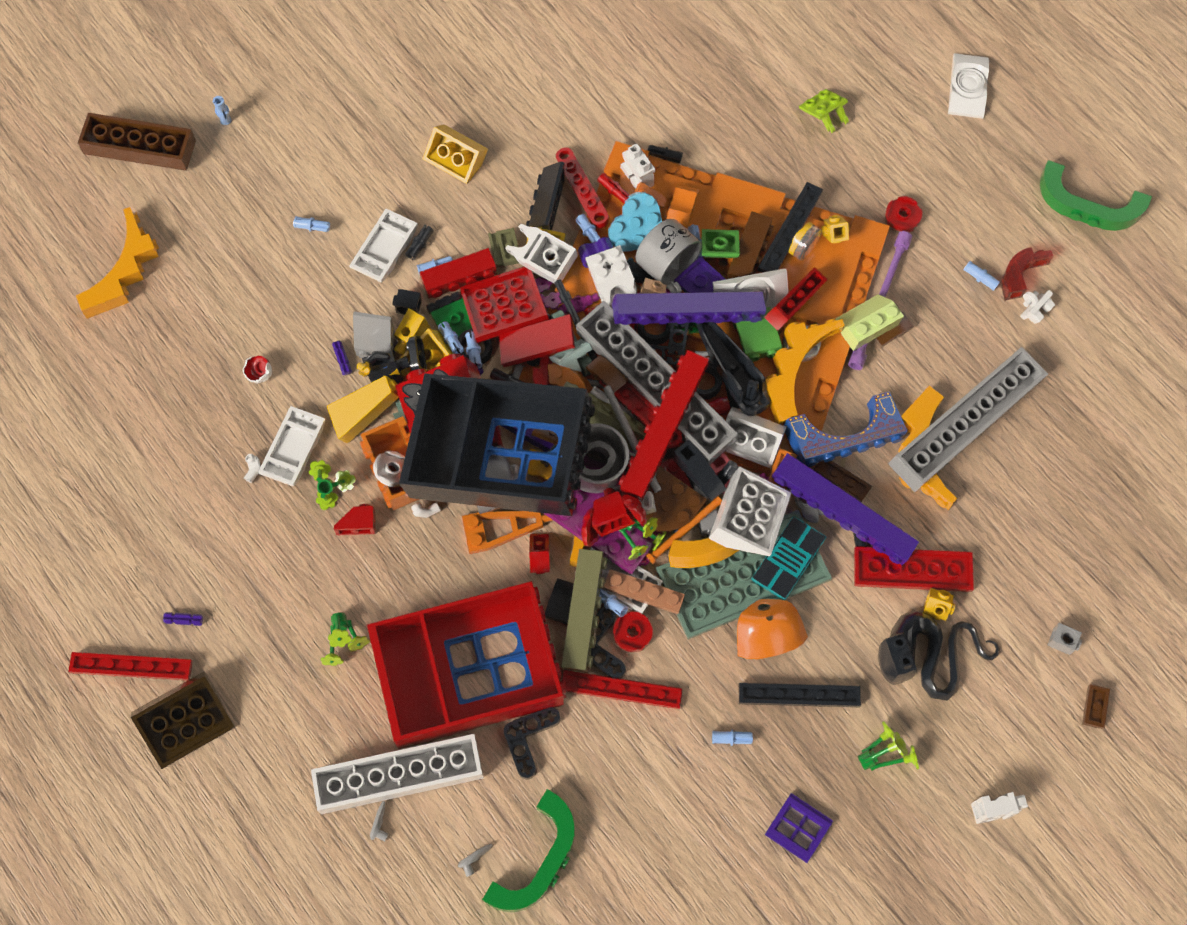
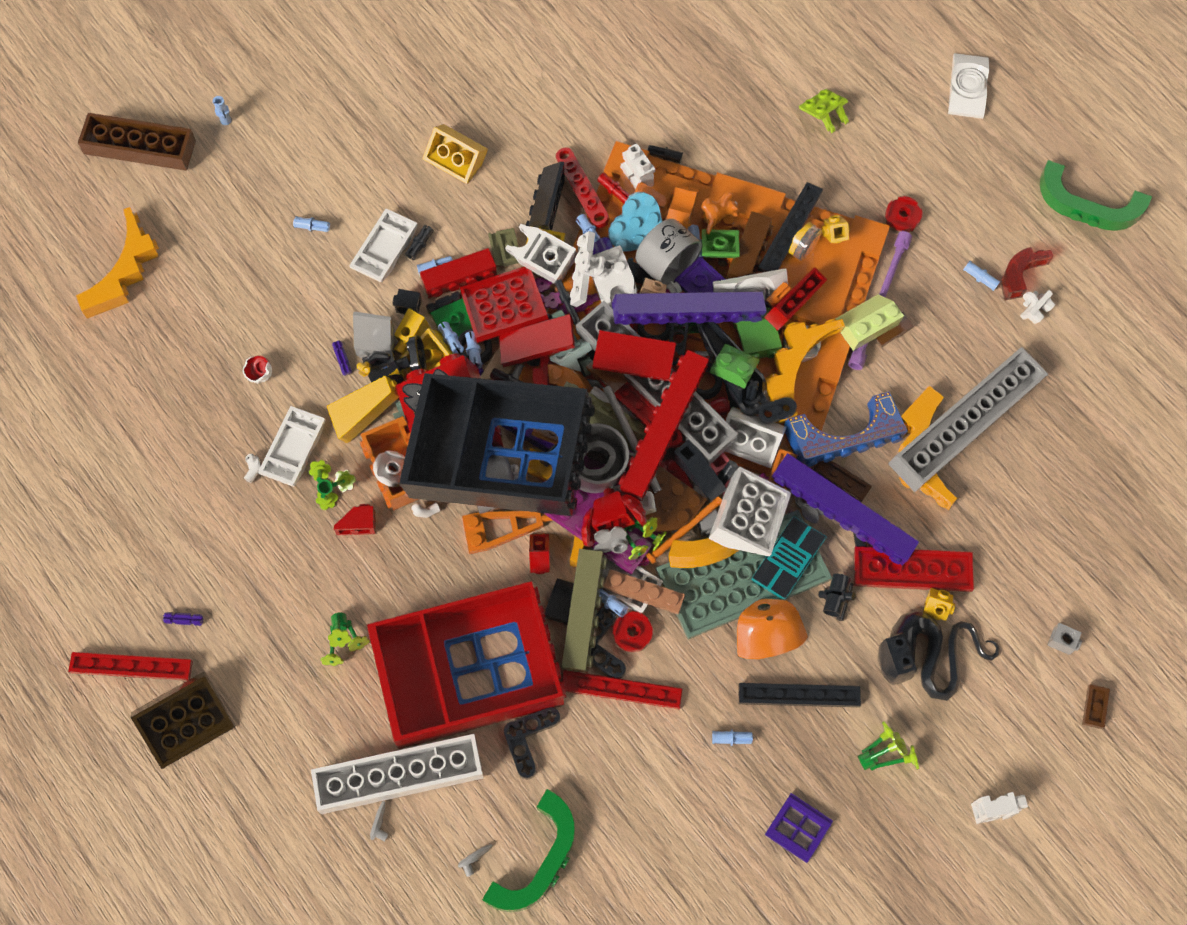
none -> white plate [570,231,605,307]
none -> red tile [592,330,676,381]
none -> light grey plate [594,526,629,553]
none -> orange animal [701,192,738,235]
none -> bright green slope [710,344,760,389]
none -> black plate [758,397,797,424]
none -> orange piece [765,282,791,308]
none -> black pin [818,573,856,621]

